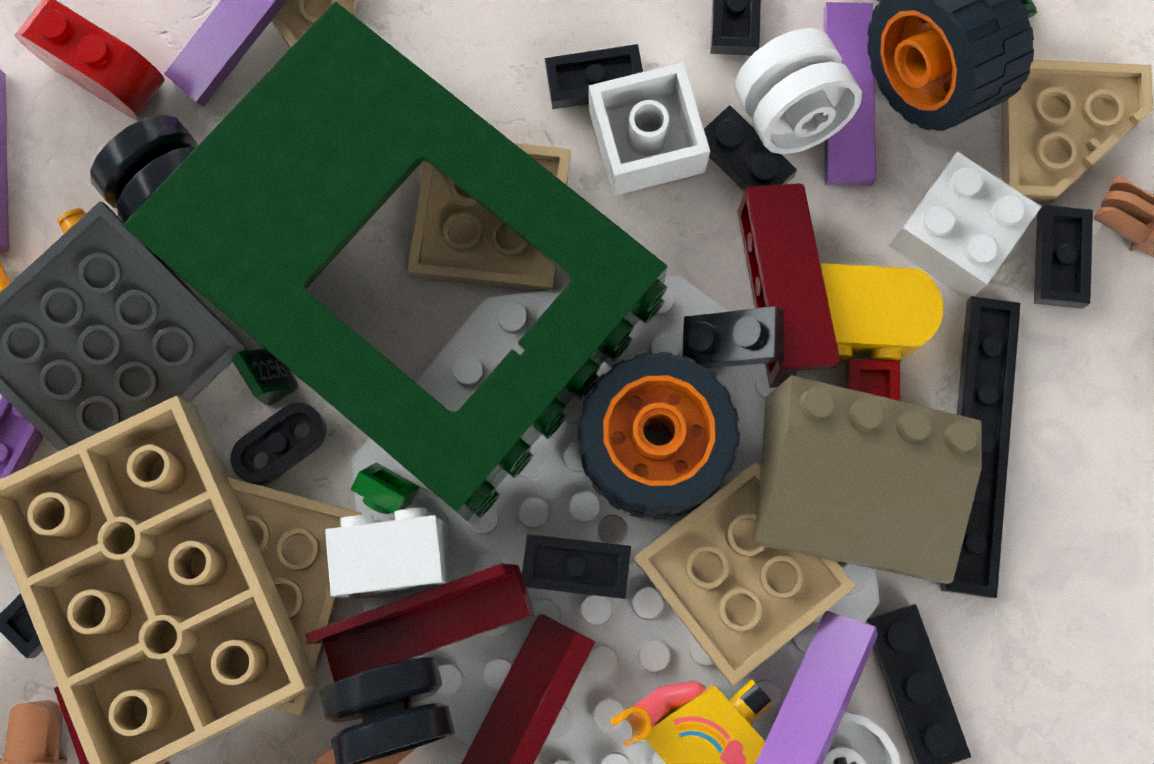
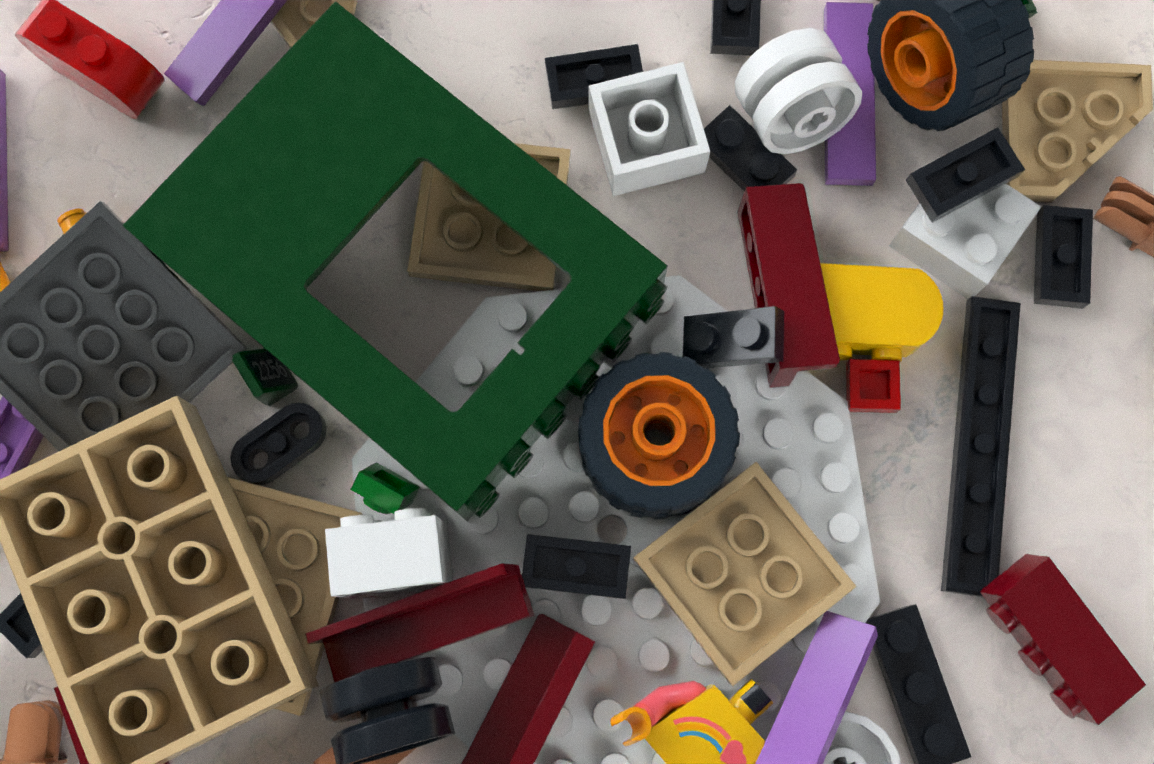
black wheel [90,115,198,223] -> none
dark tan slope [755,375,982,584] -> none
none -> black plate [906,127,1025,223]
none -> dark red brick [979,554,1146,725]

